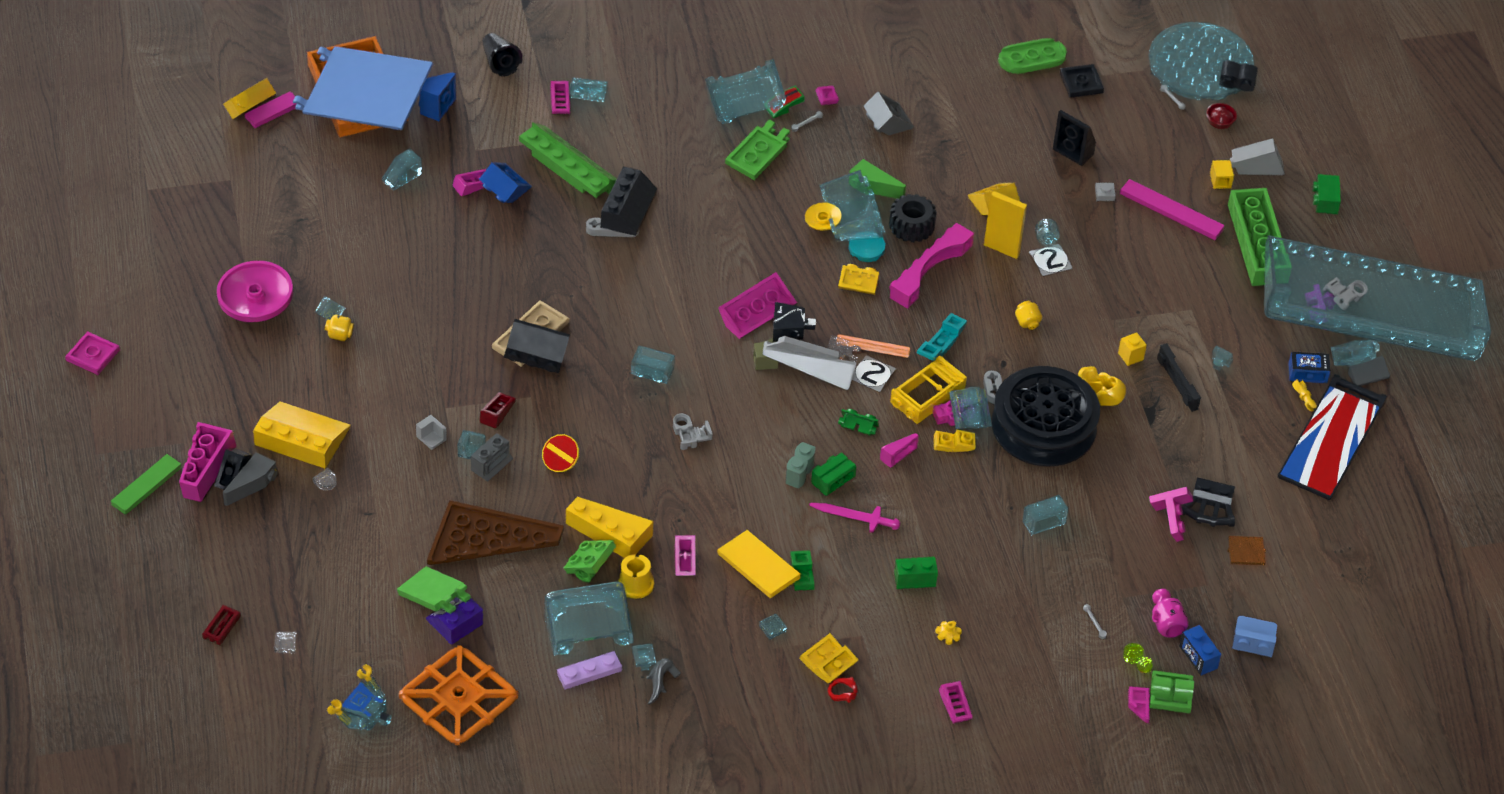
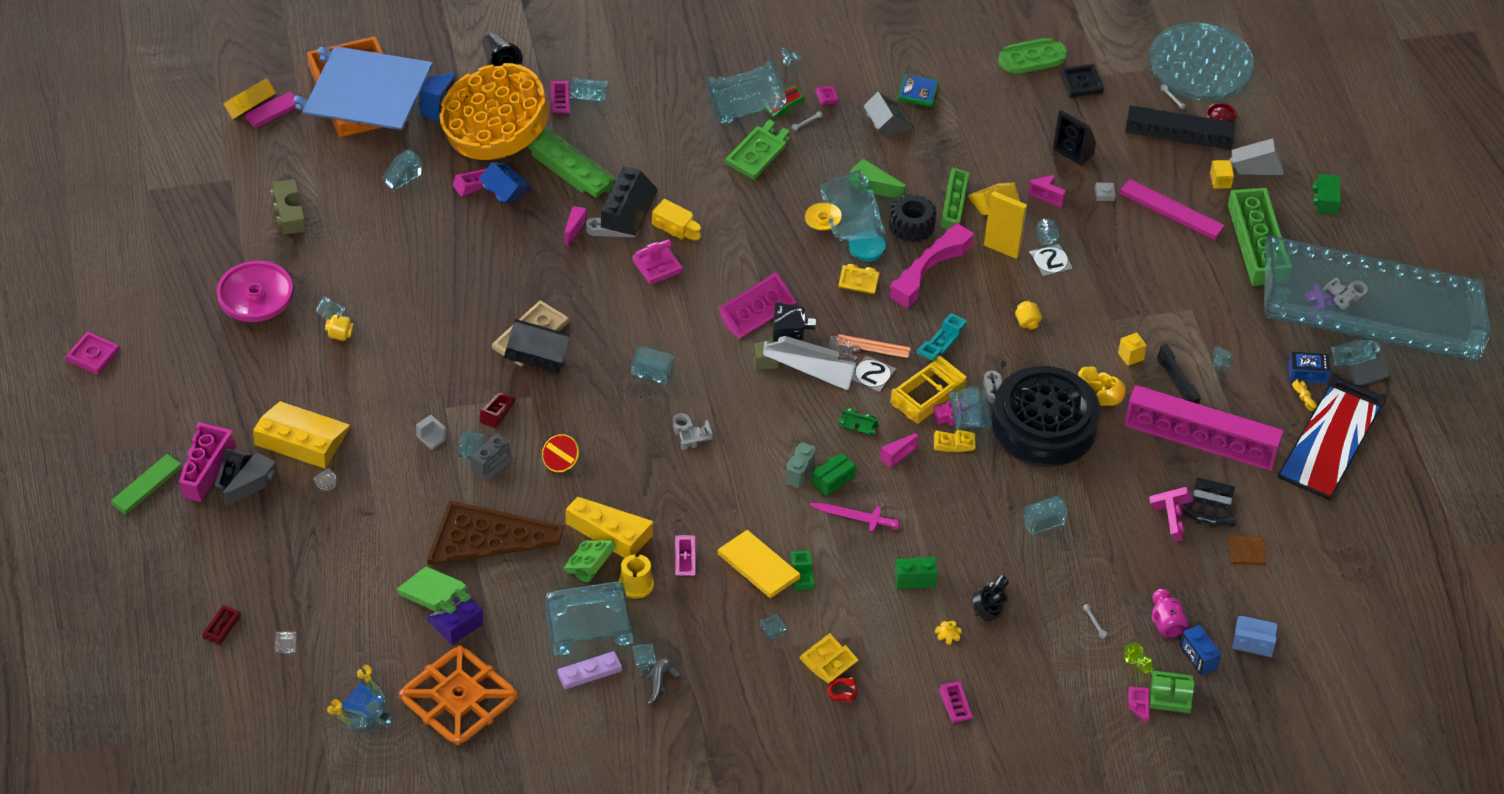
black brick [1219,61,1258,92] -> none
none -> olive arch [270,179,305,235]
none -> light orange brick [439,63,550,160]
none -> dark pink slope [564,206,587,246]
none -> dark pink plate [632,239,683,285]
none -> yellow hinge [652,199,701,241]
none -> clear light blue plant [779,47,801,66]
none -> slope [897,74,939,107]
none -> bright green brick [941,167,969,230]
none -> black pin [973,575,1009,621]
none -> dark pink slope [1028,175,1066,207]
none -> dark pink brick [1124,385,1284,471]
none -> black brick [1125,105,1236,150]

